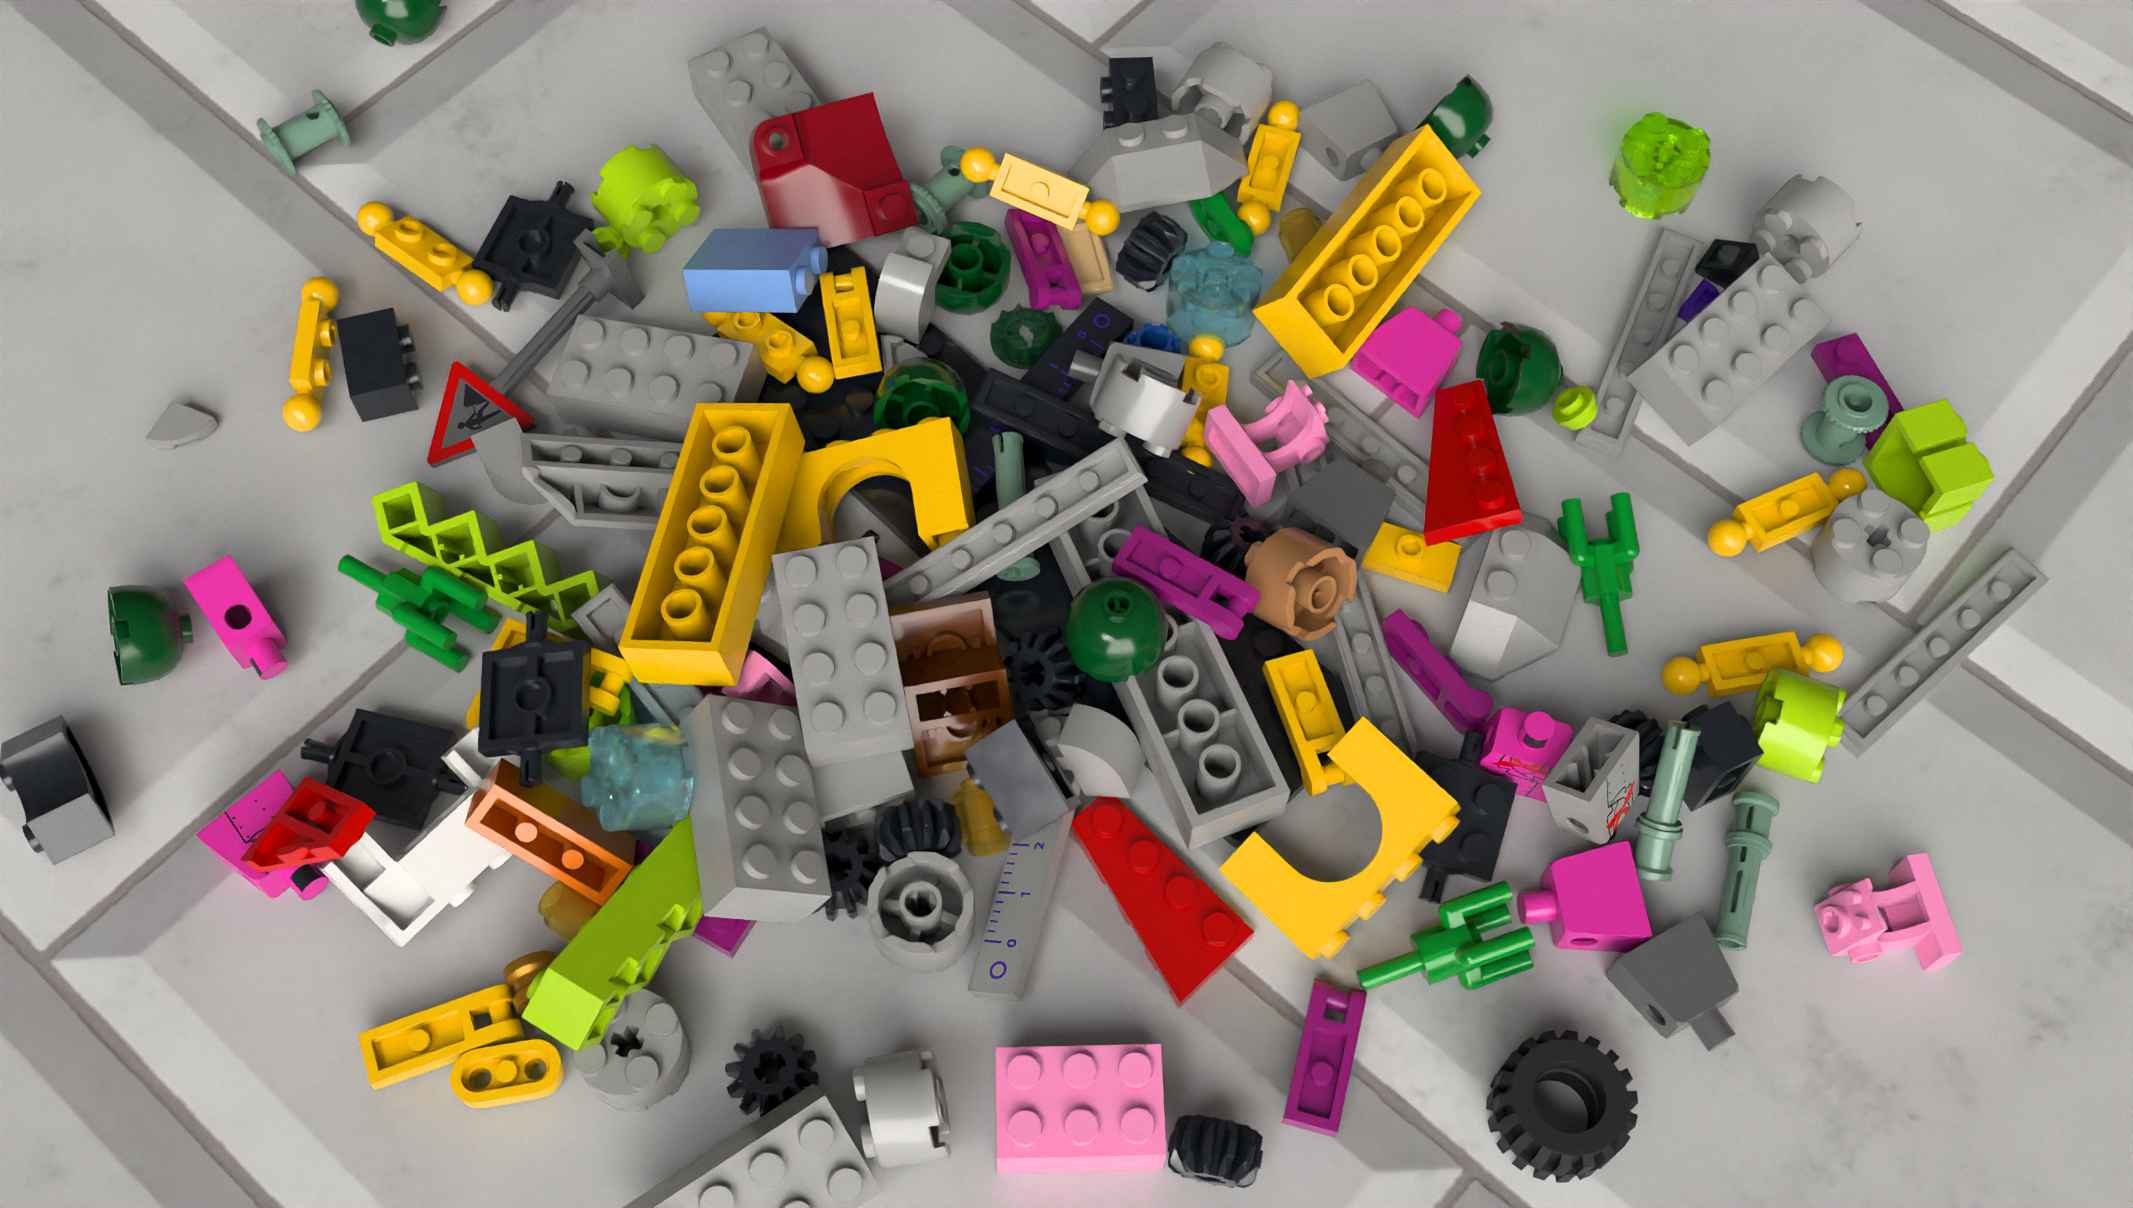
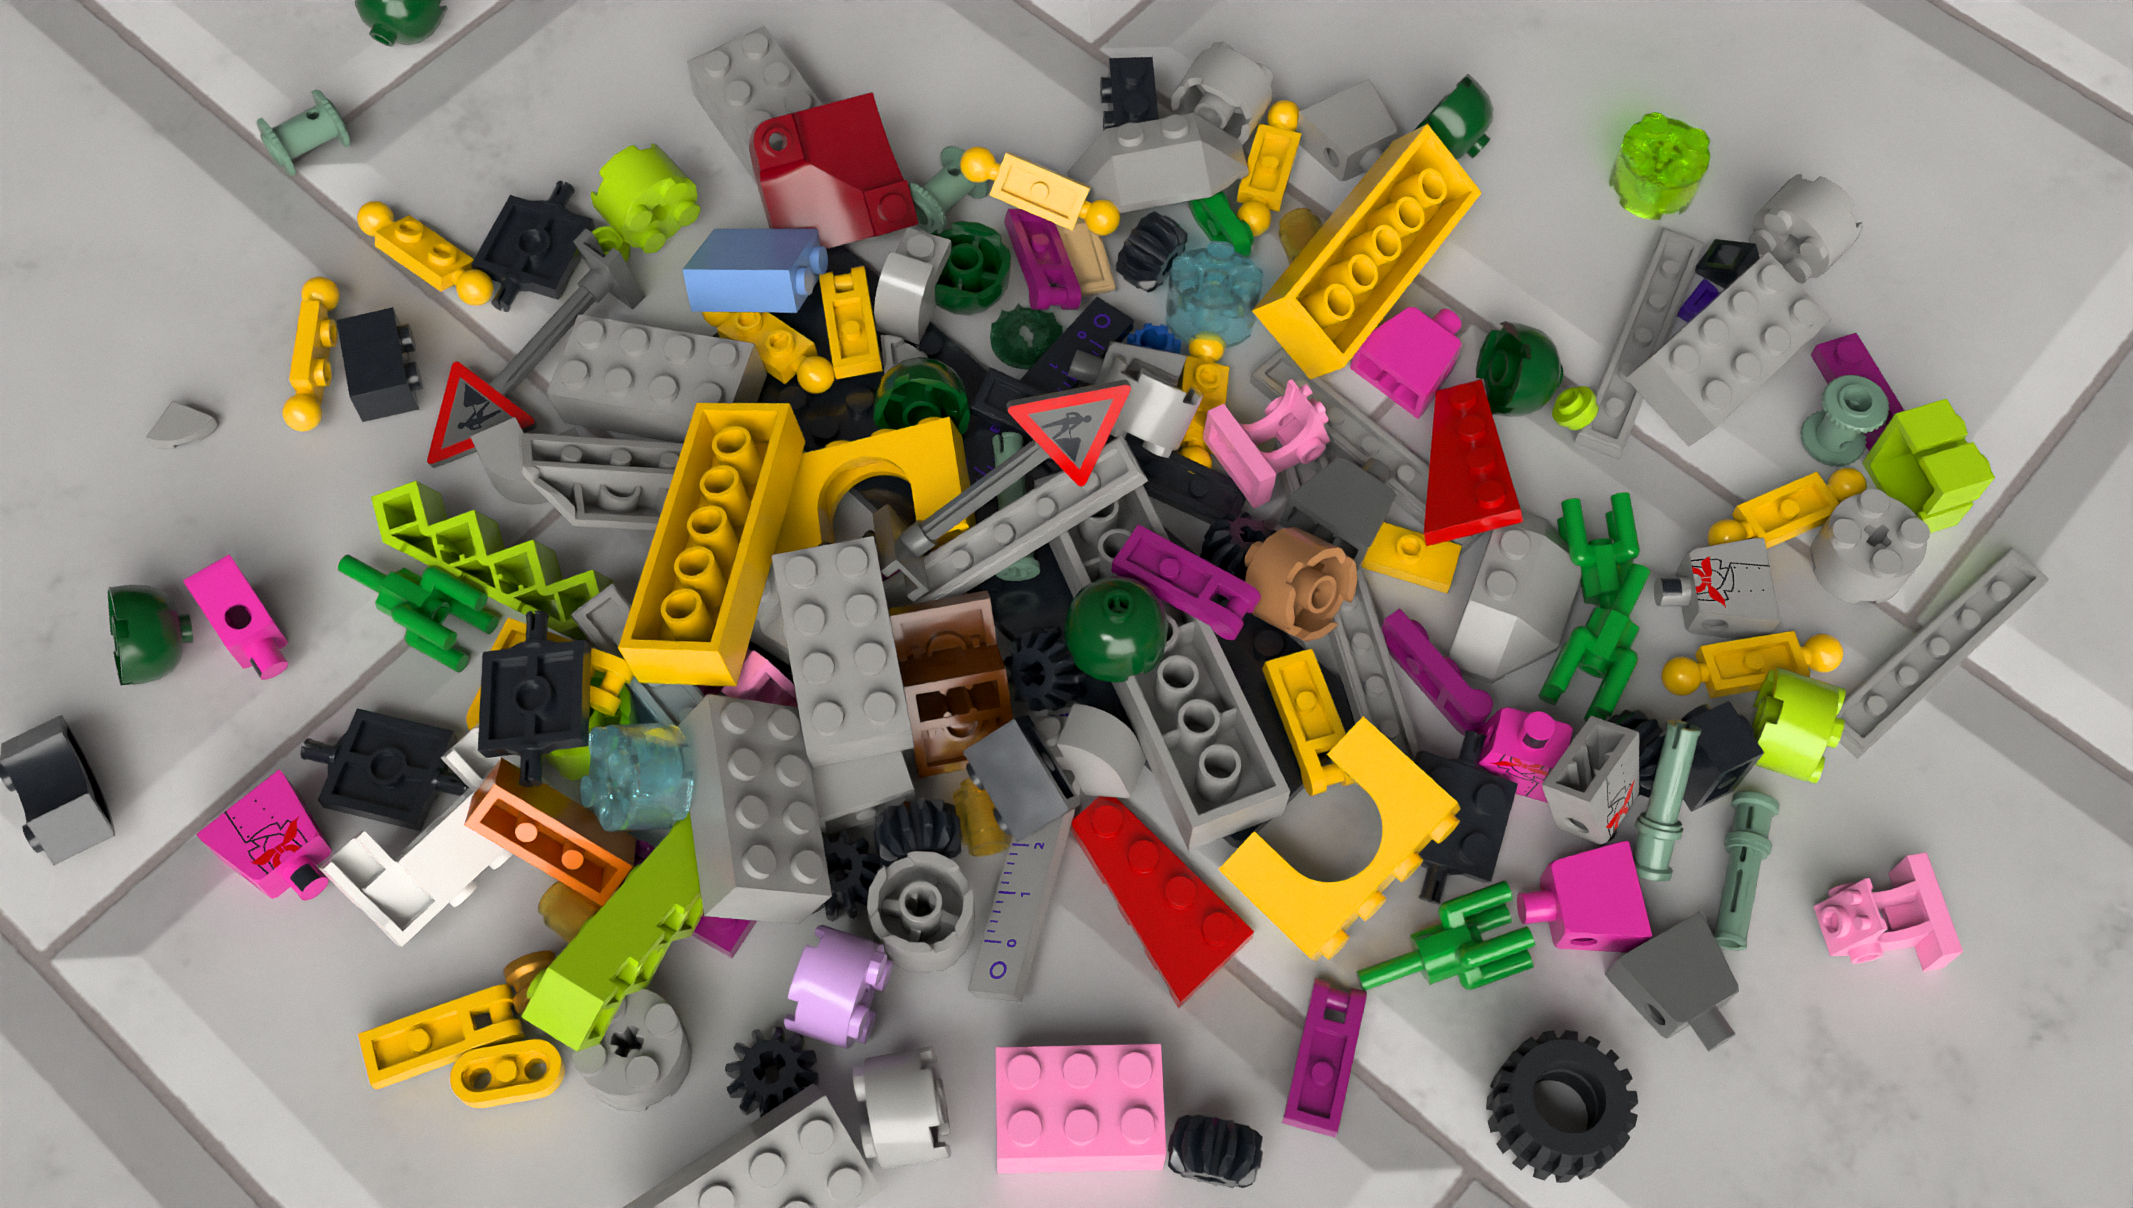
red wing [240,776,377,873] -> none
none -> lavender brick [784,925,893,1049]
none -> dark grey piece [872,380,1131,602]
none -> green plant [1538,563,1651,722]
none -> light grey torso [1654,538,1780,640]

